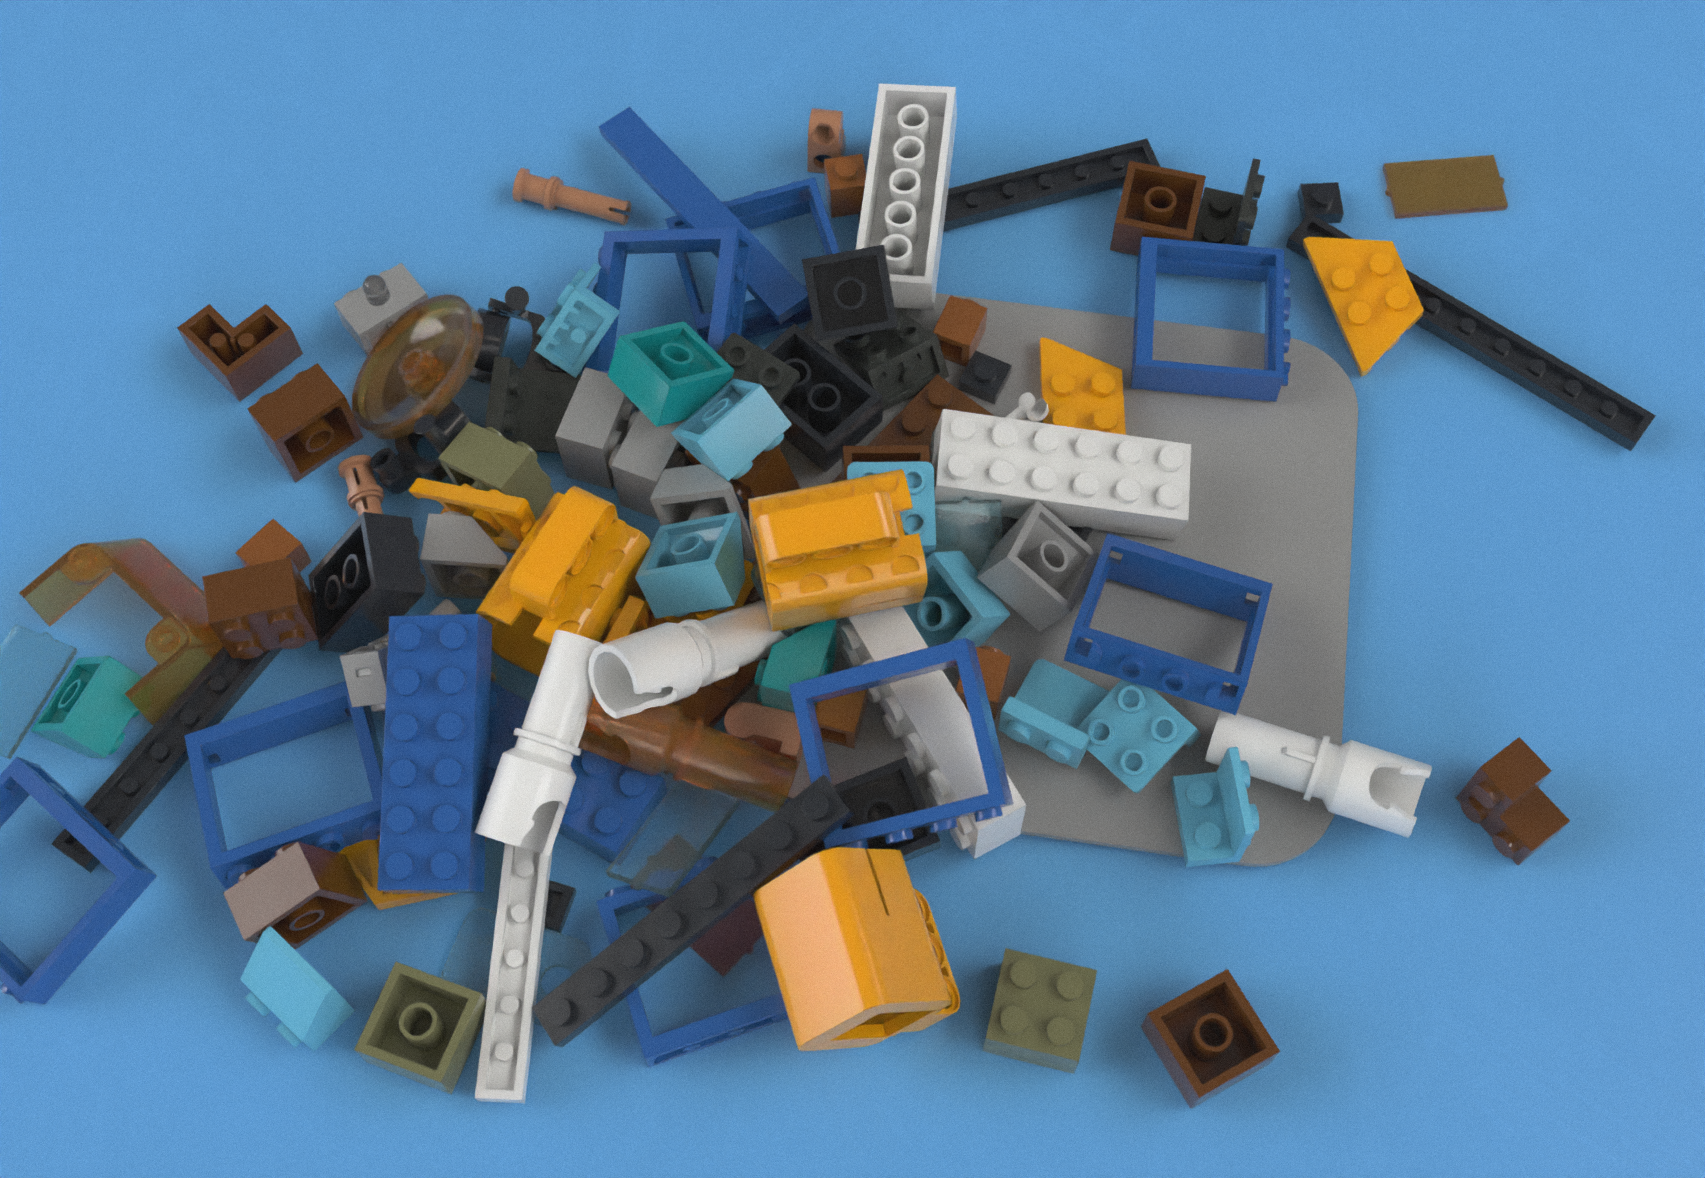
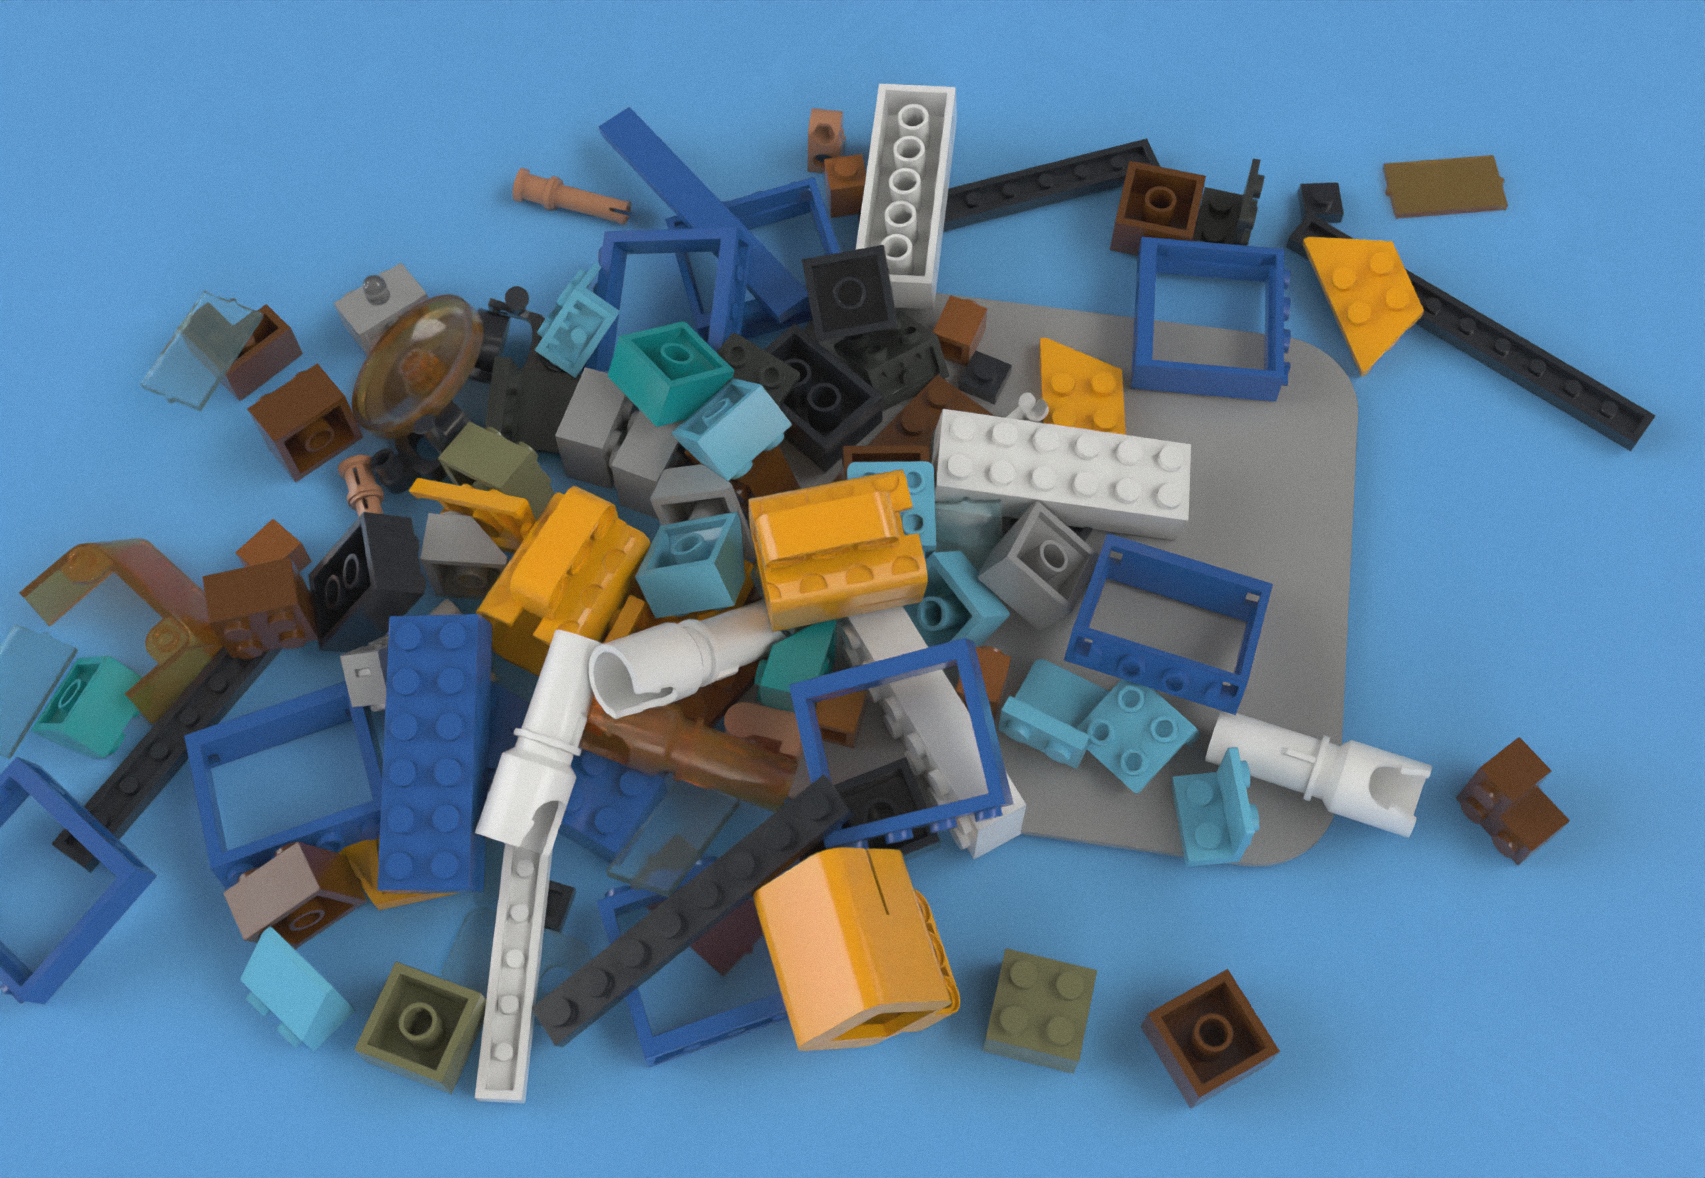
none -> clear light blue piece [140,291,263,411]

